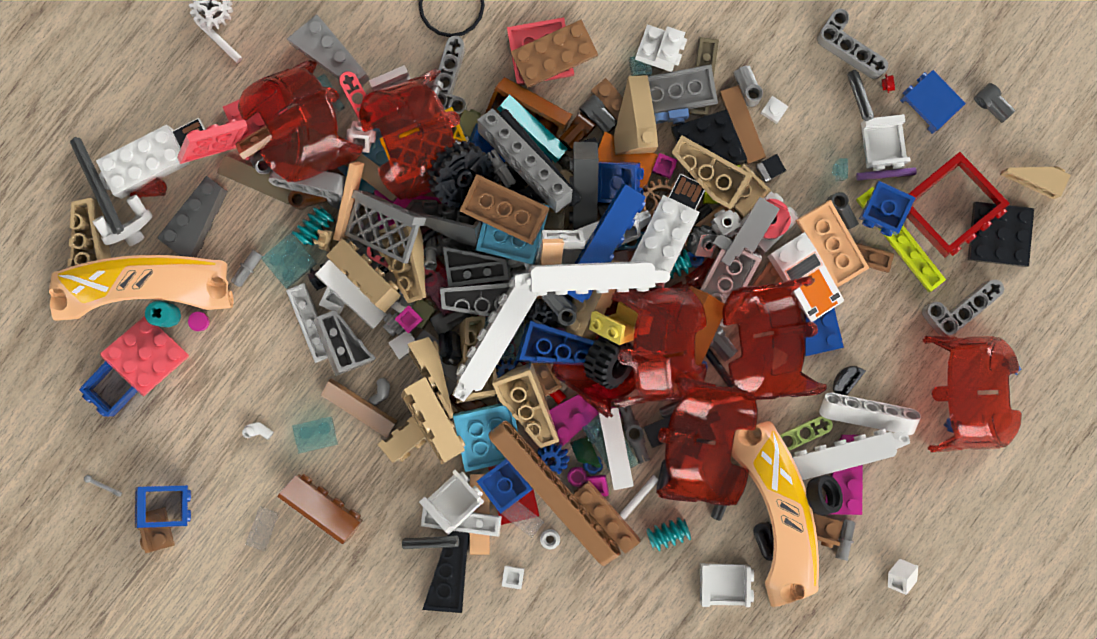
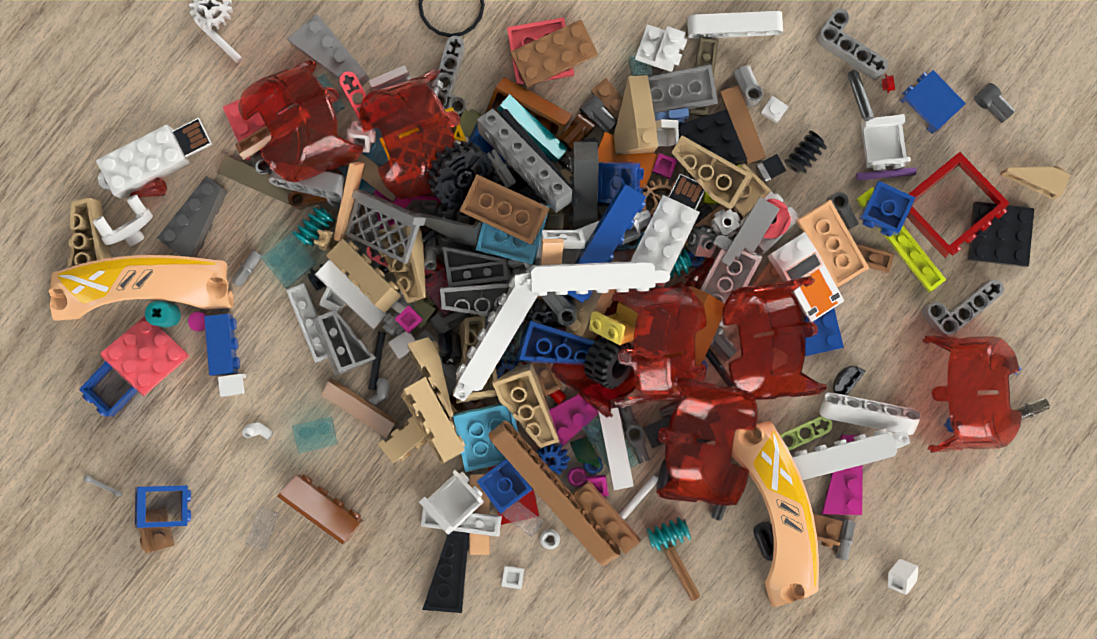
dark grey axle [70,137,124,235] -> none
coral plate [177,119,247,164] -> none
dark grey axle [402,536,459,549] -> none
white panel [700,563,754,607] -> none
black tyre [806,475,843,516] -> none
clear light blue plate [832,158,848,181] -> none
none -> blue brick [204,314,240,376]
none -> white panel [218,374,246,397]
none -> black bar [368,331,386,391]
none -> white panel [655,119,679,147]
none -> medium nougat axle [664,545,700,601]
none -> white beam [687,11,783,39]
none -> black piece [784,130,827,174]
none -> clear smoke axle [1008,398,1050,424]

